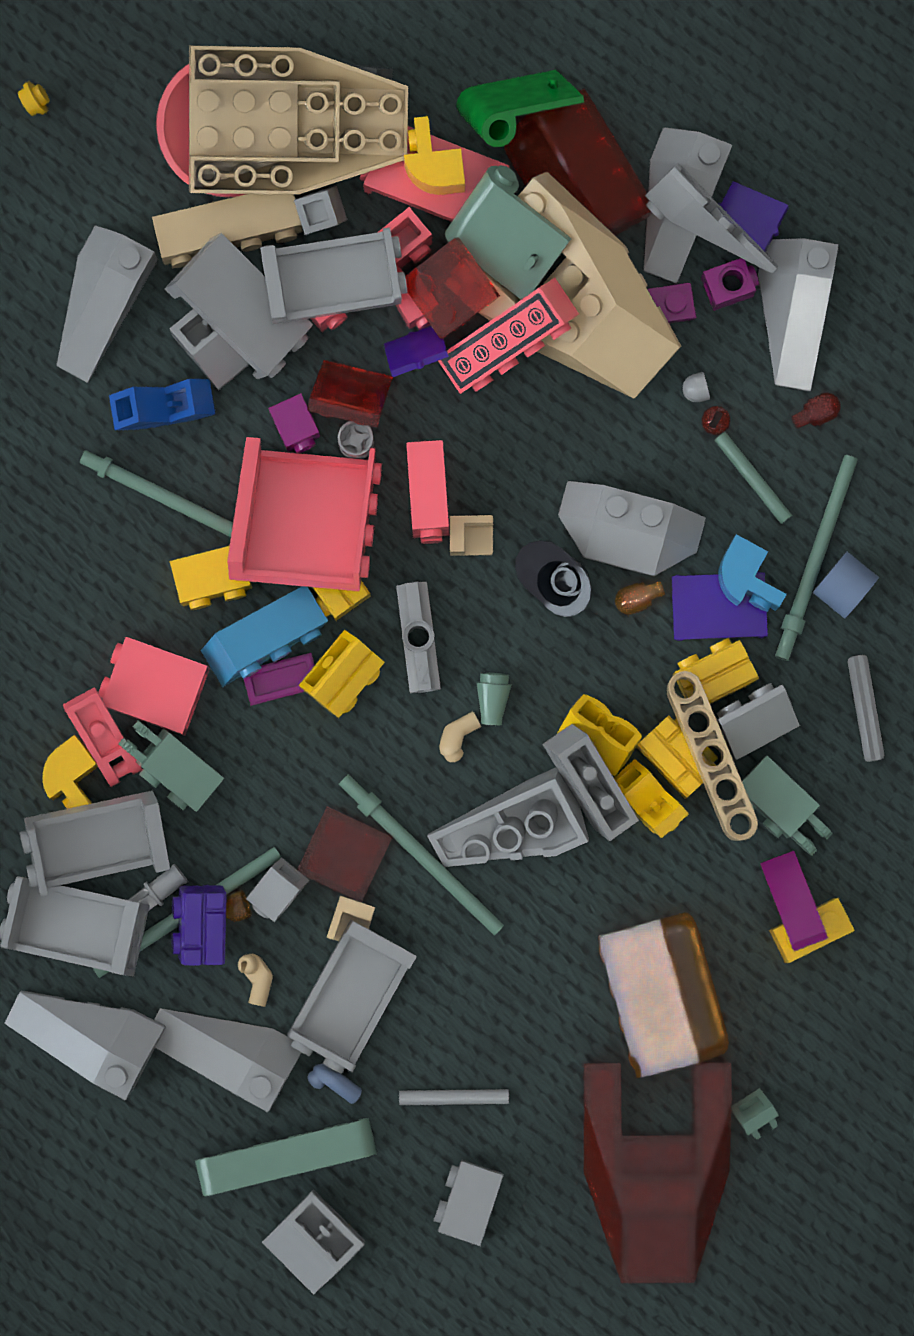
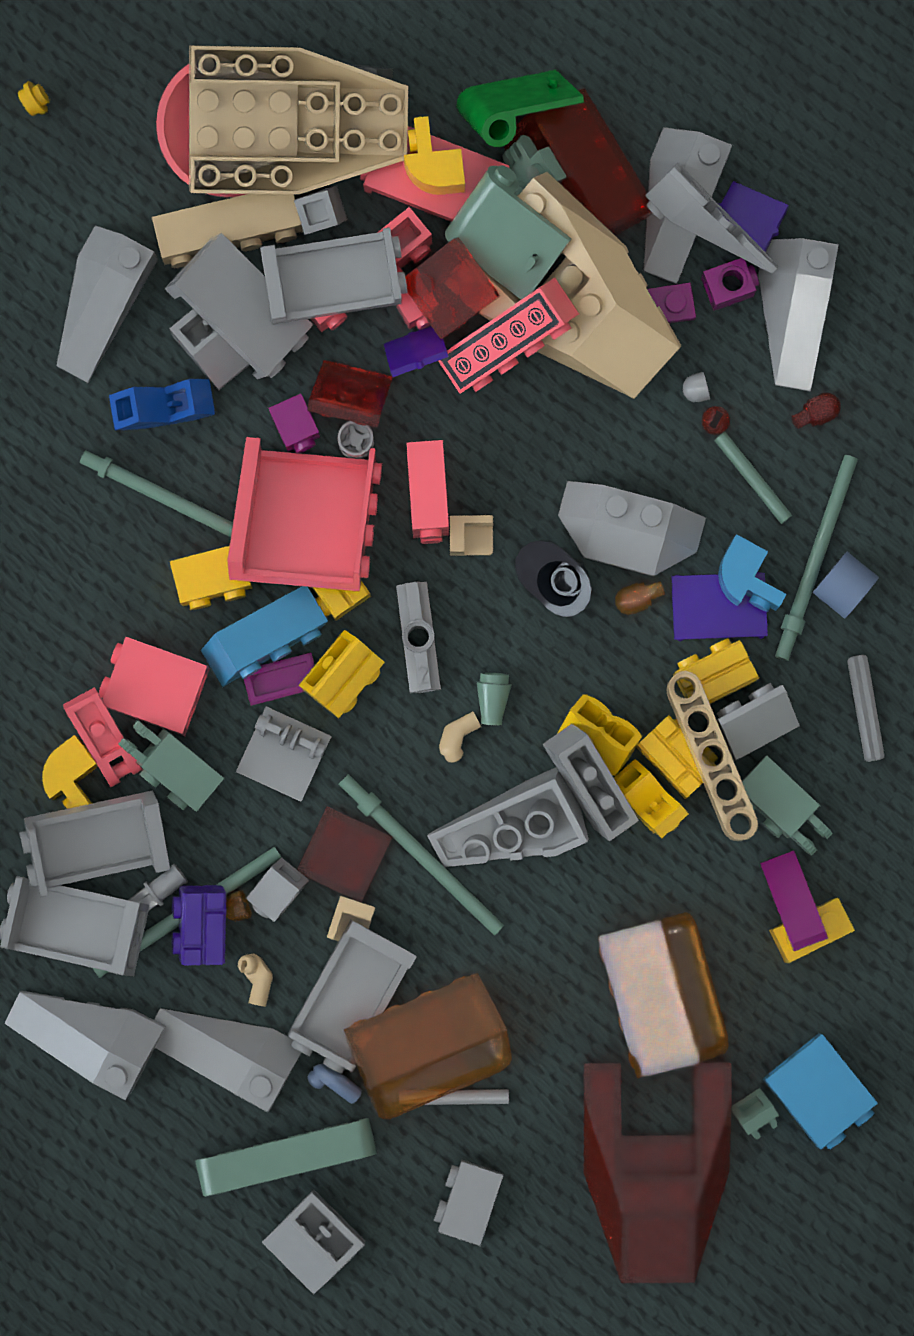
none -> light grey hinge [236,706,332,802]
none -> clear orange windscreen [343,973,512,1119]
none -> sand green hinge [503,135,567,197]
none -> dark azure brick [762,1033,878,1150]

